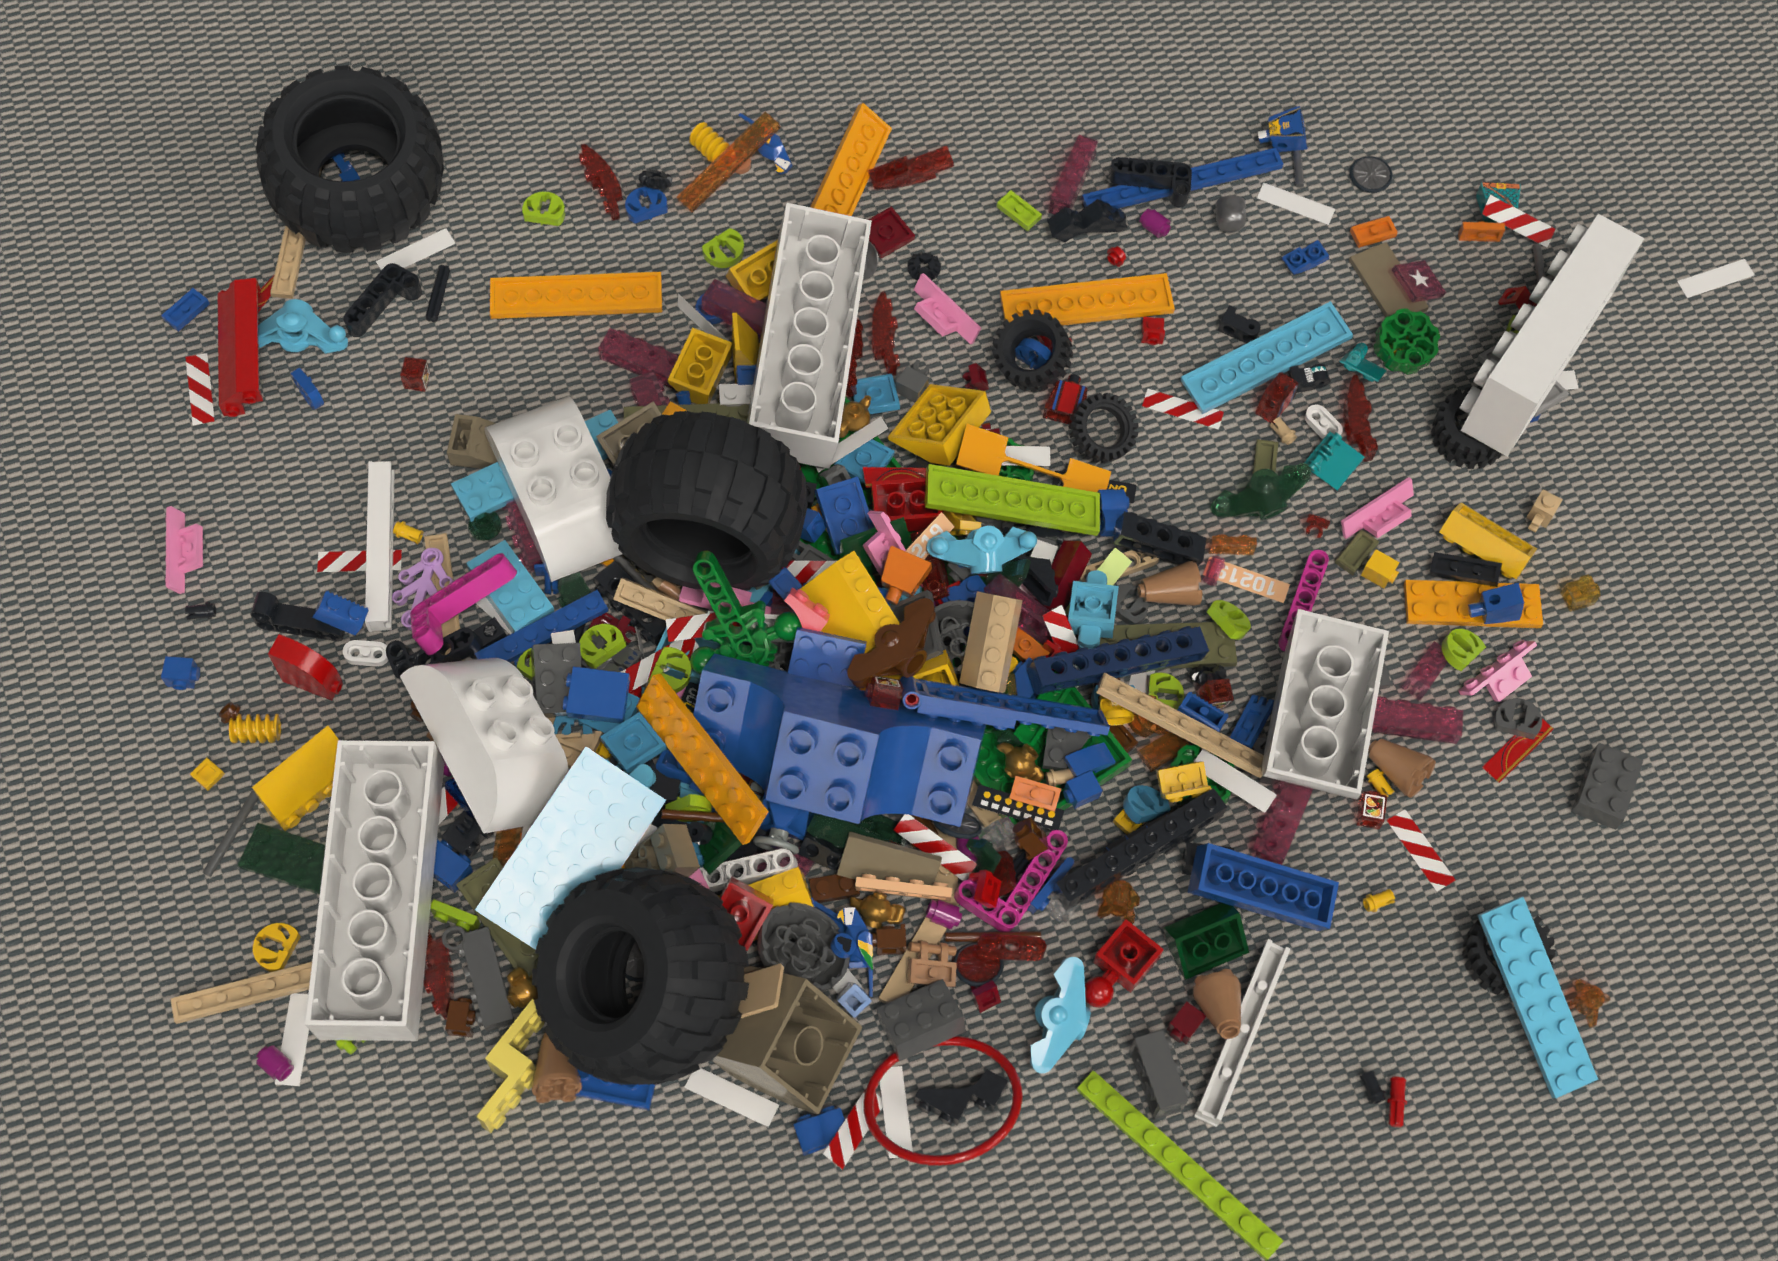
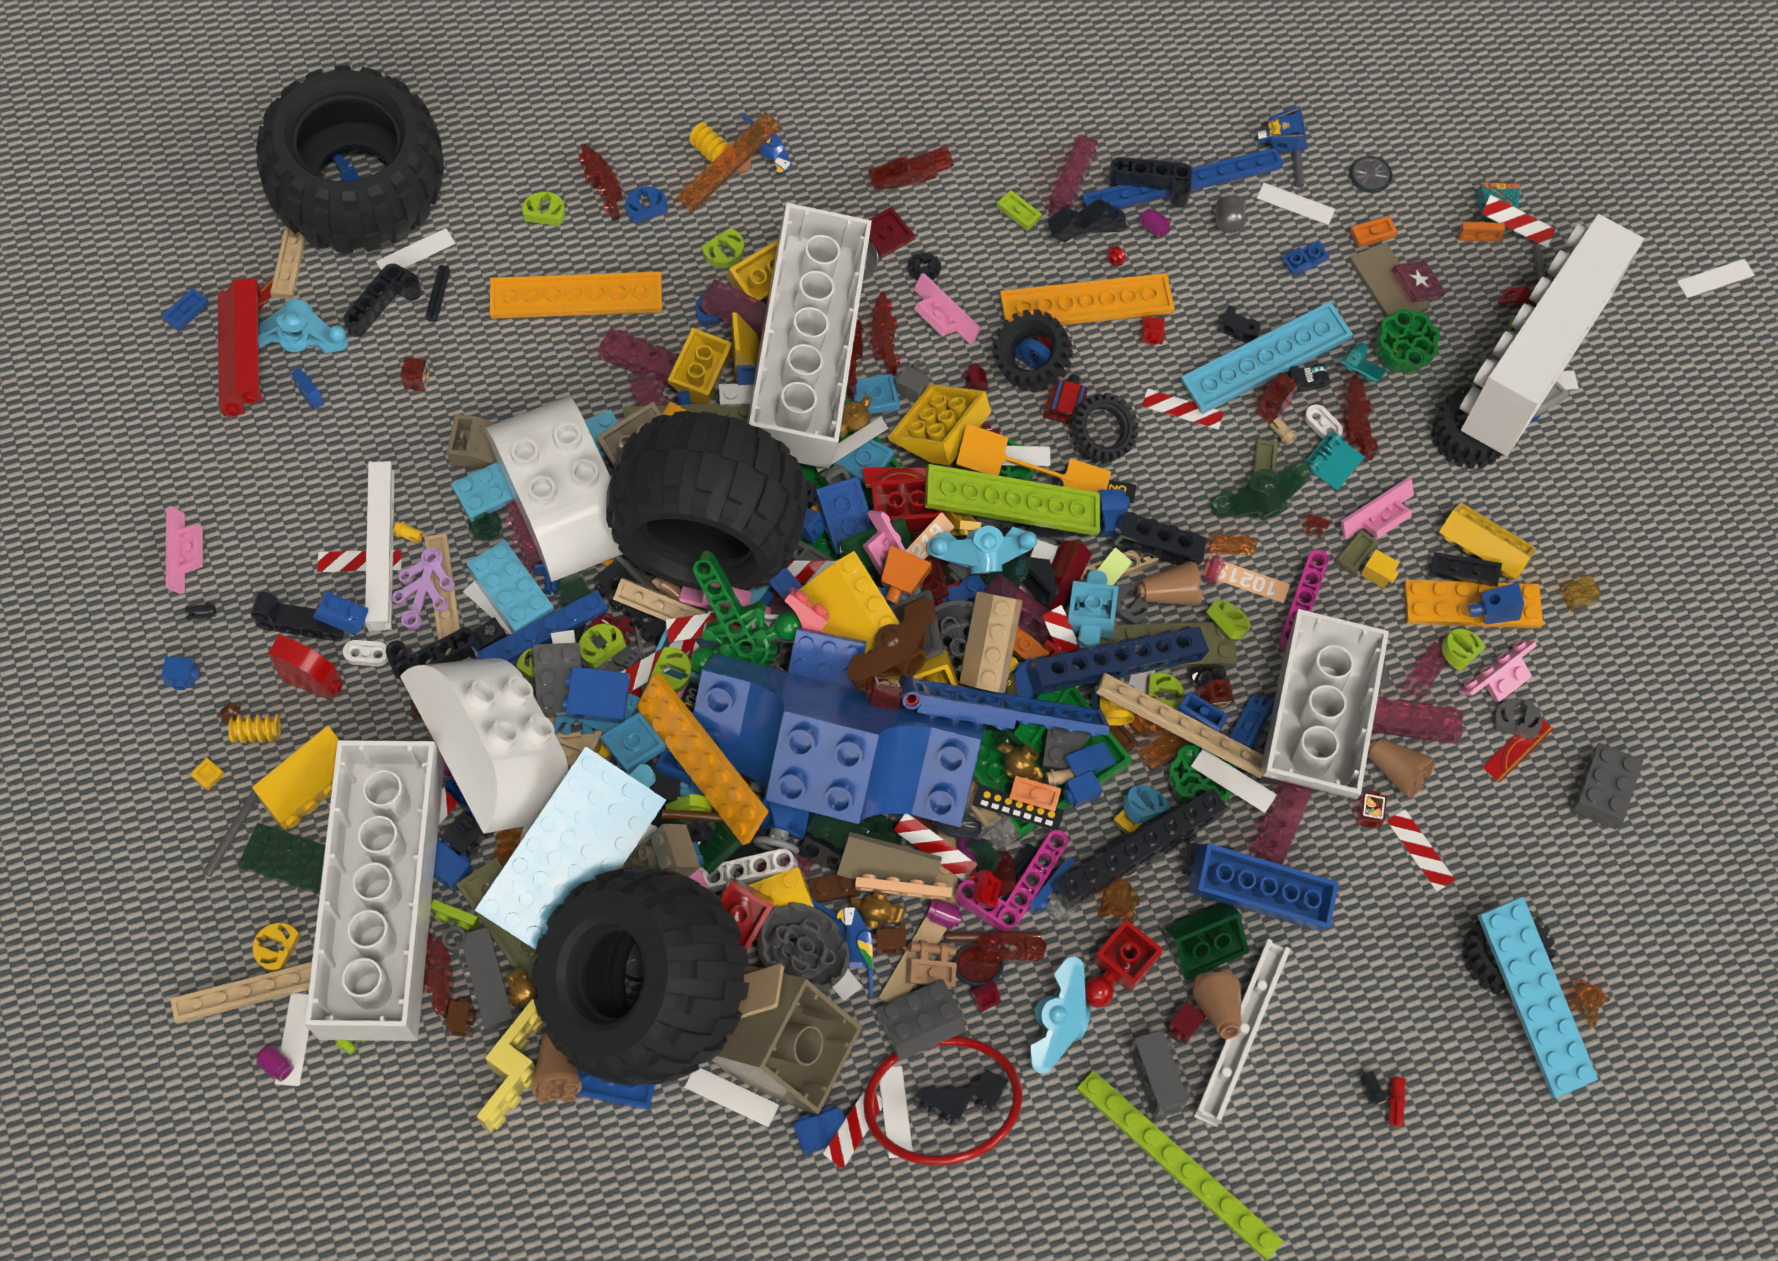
sticker [185,353,215,425] -> none
dark pink beam [410,553,517,655] -> none
black gear [639,169,673,190] -> none
white sticker [678,294,729,341] -> none
light orange plate [810,103,892,216] -> none
blue tile [831,933,856,959] -> none
medium blue brick [836,983,872,1018] -> none
reddish brown brick [1013,817,1048,860] -> none
yellow bracket [1156,761,1211,802] -> none
yellow pin [1363,889,1395,912] -> none
yellow pin [1367,769,1395,800] -> none
tan brick [1526,489,1562,533] -> none

